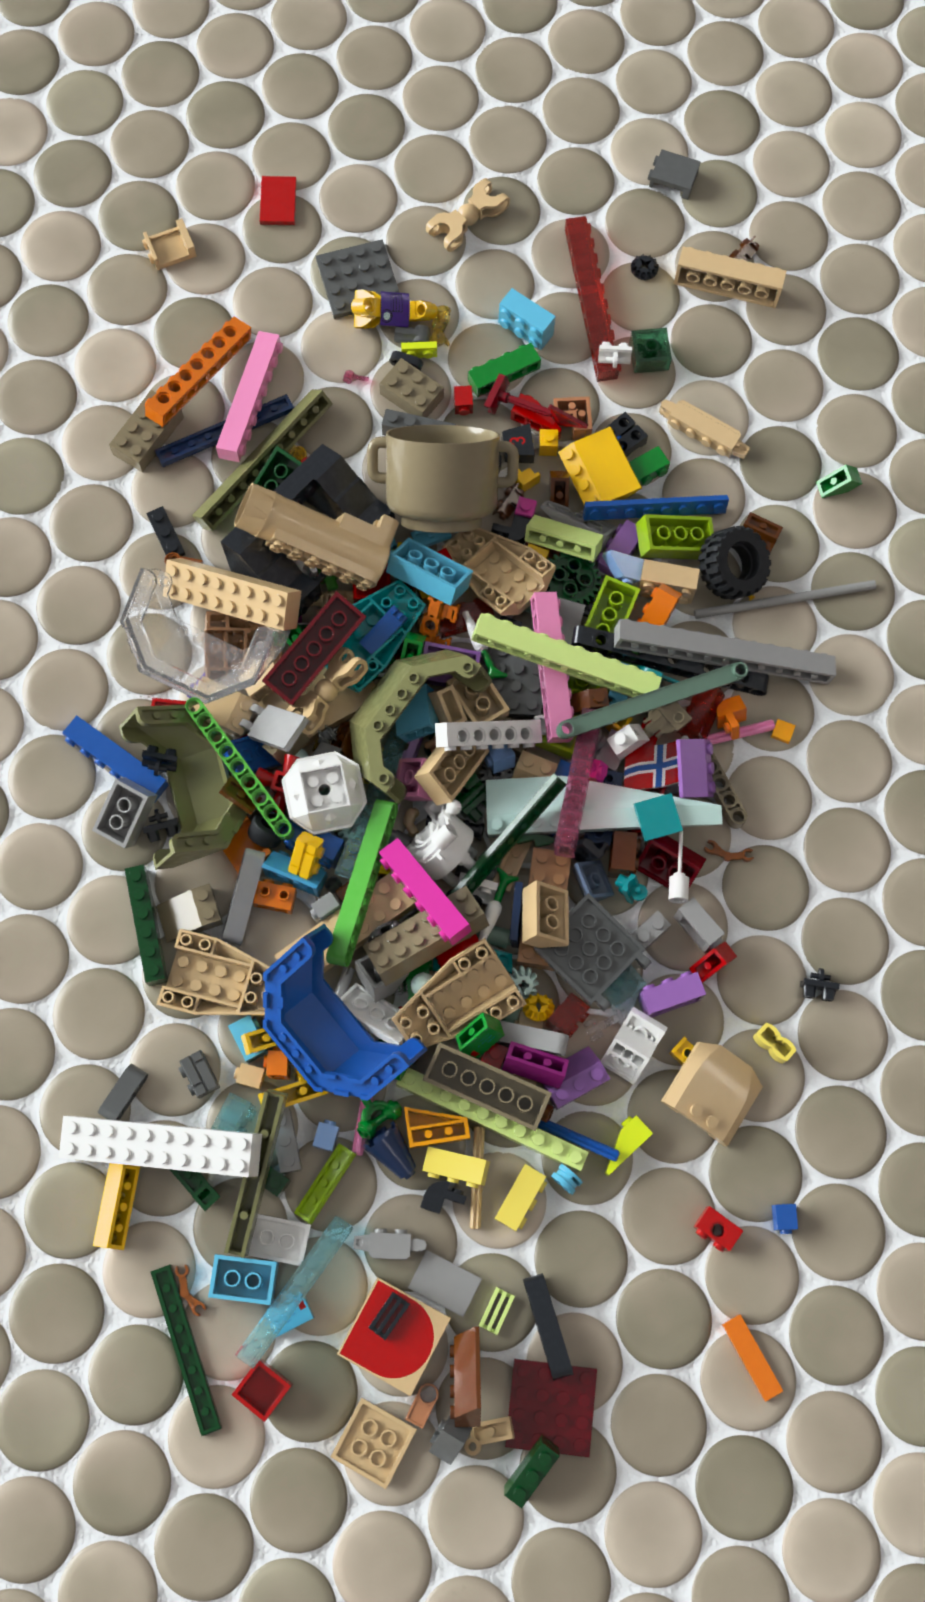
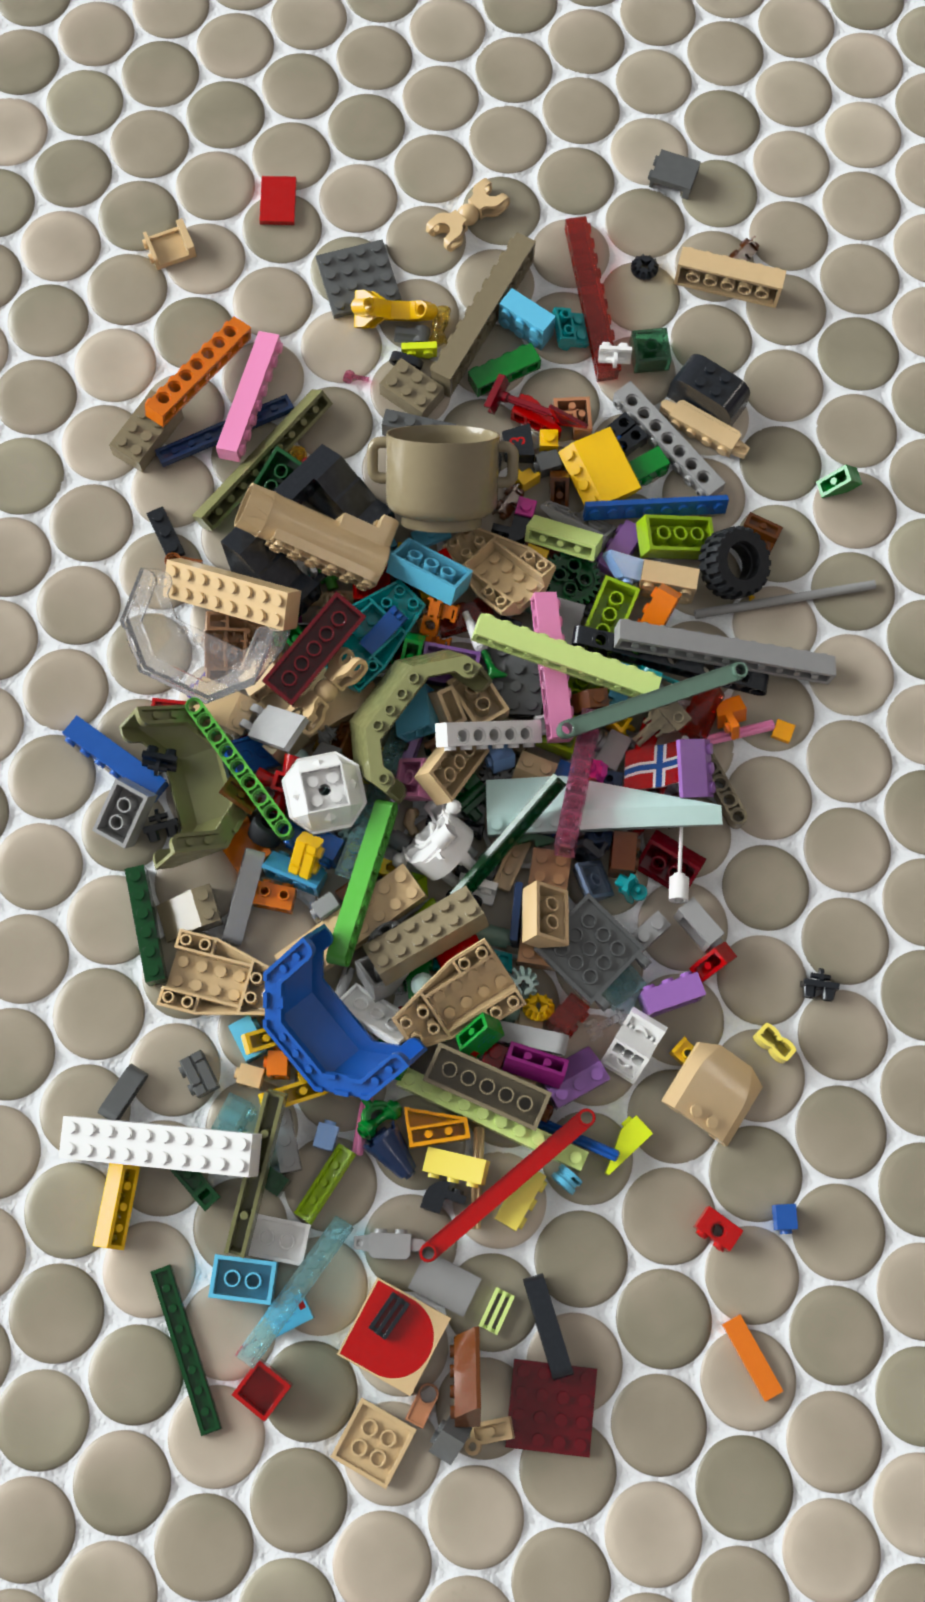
dark orange piece [175,1265,207,1316] -> none
dark grey hinge [325,876,342,893] -> none
dark pink brick [379,838,472,946] -> none
dark purple sticker [380,291,410,327] -> none
red brick [454,385,473,416] -> none
piece [479,868,519,941] -> none
dark green brick [504,1435,560,1509] -> none
white torso [607,724,650,760] -> none
teal tile [633,793,683,842] -> none
dark orange piece [704,840,754,862] -> none
none -> red piece [419,1108,596,1263]
none -> dark tan brick [430,232,536,398]
none -> dark grey brick [533,449,562,479]
none -> teal brick [552,307,590,351]
none -> light grey brick [613,381,726,496]
none -> black brick [667,354,750,427]

